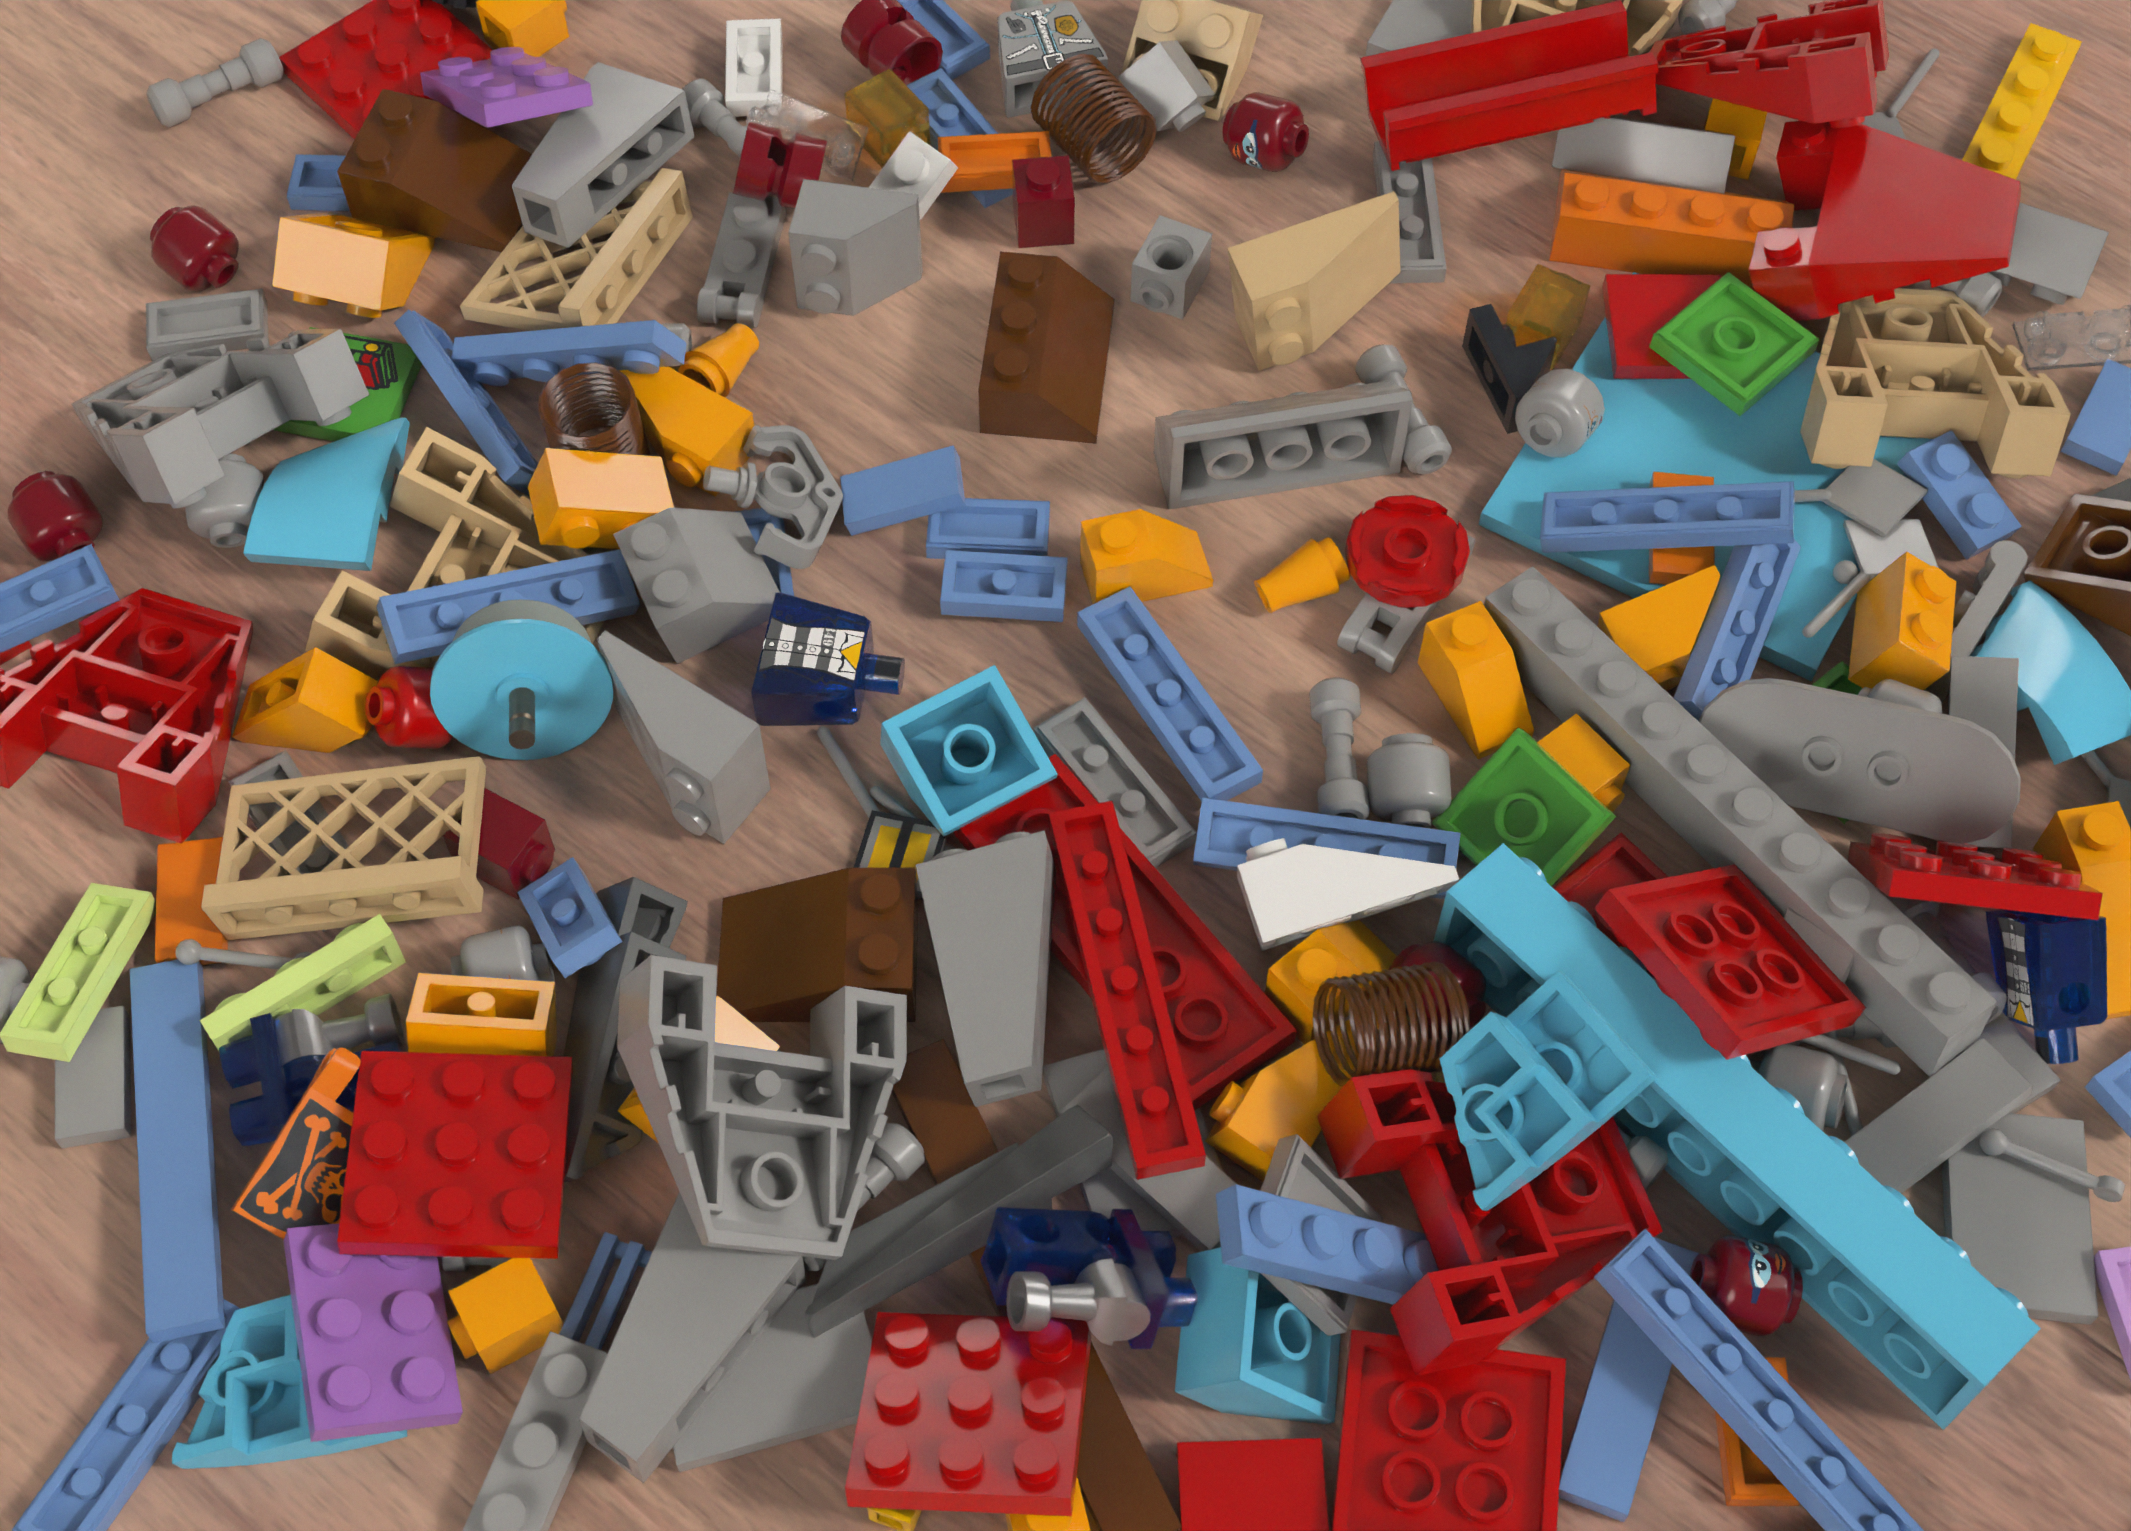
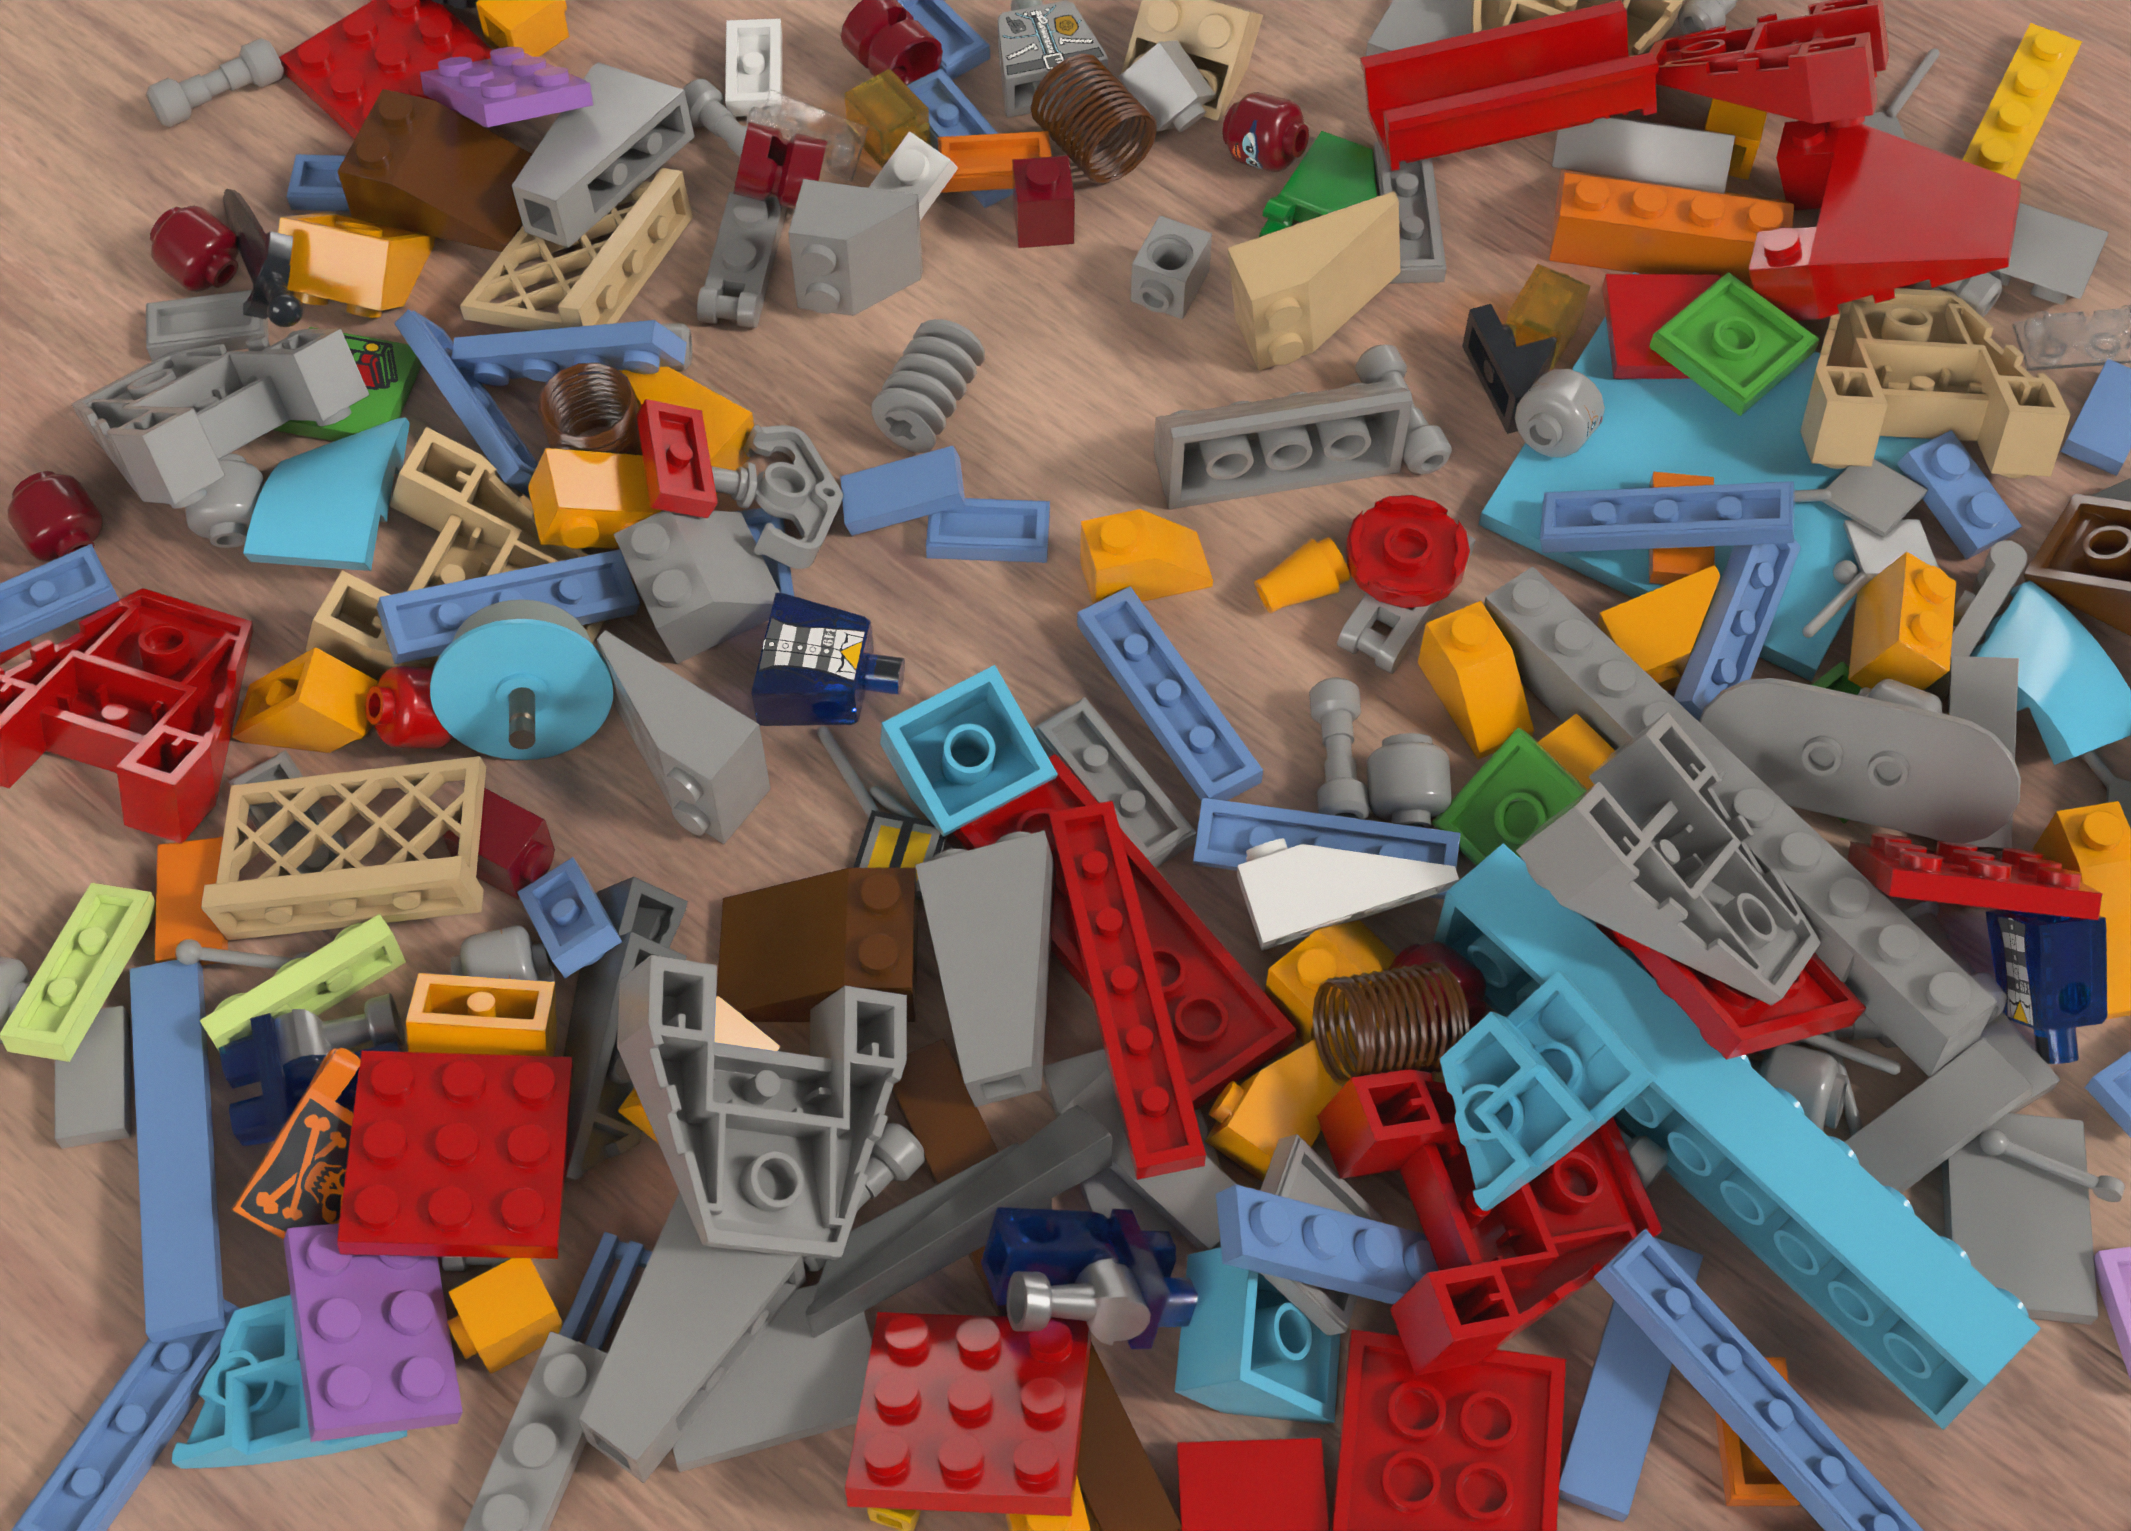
light orange cone [678,323,759,398] -> none
medium blue plate [940,550,1068,622] -> none
reddish brown slope [978,251,1115,444] -> none
dark red head [1690,1235,1803,1336] -> none
none -> black sword [223,189,303,327]
none -> red plate [636,399,718,519]
none -> light grey piece [872,319,985,453]
none -> green flag [1259,131,1377,237]
none -> light grey wedge [1516,712,1821,1006]

